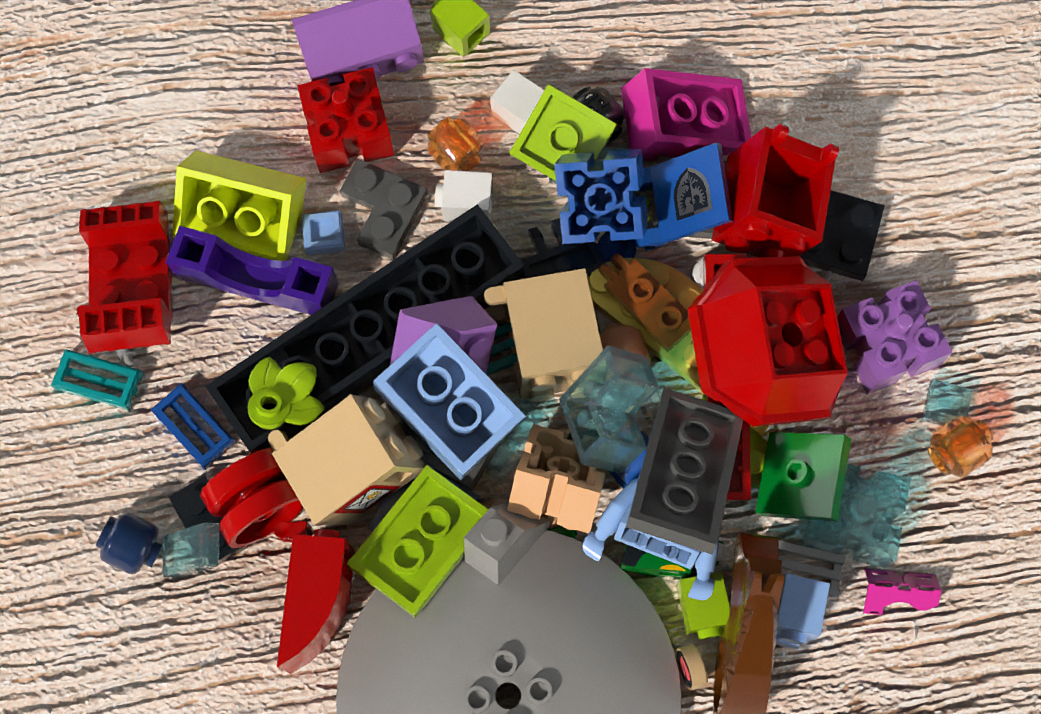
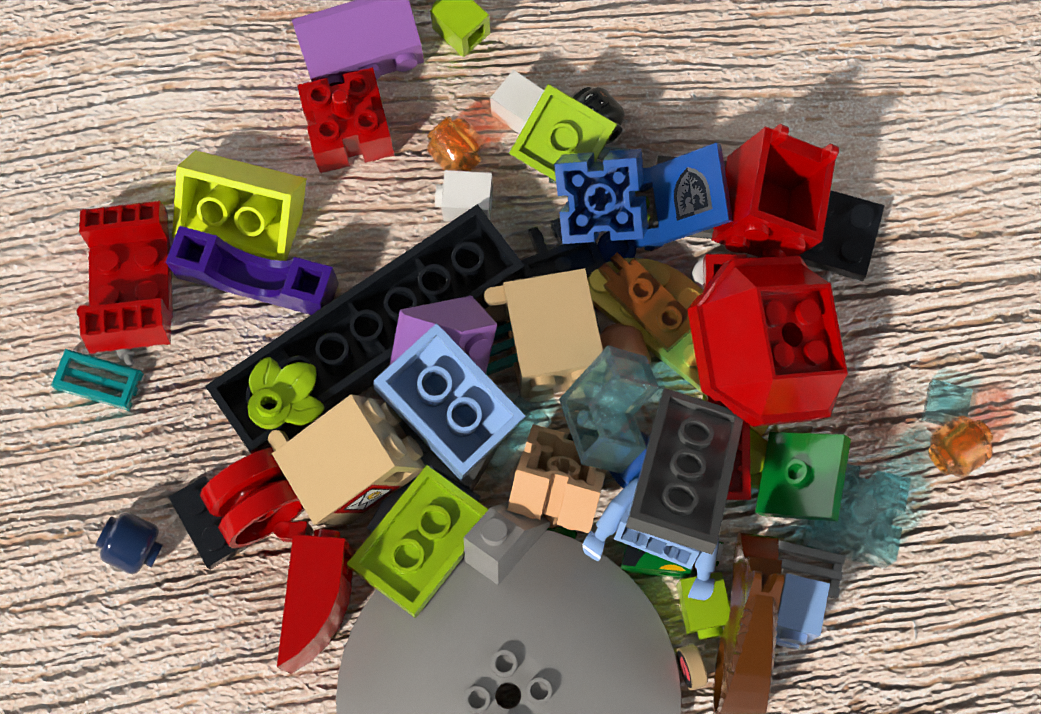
blue tile [151,383,236,470] -> none
clear light blue tile [162,522,219,578] -> none
light blue tile [301,210,345,255] -> none
dark grey plate [340,158,428,260] -> none
dark pink slope [621,68,751,162] -> none
medium lavender brick [837,280,953,395] -> none
dark pink piece [863,568,942,615] -> none

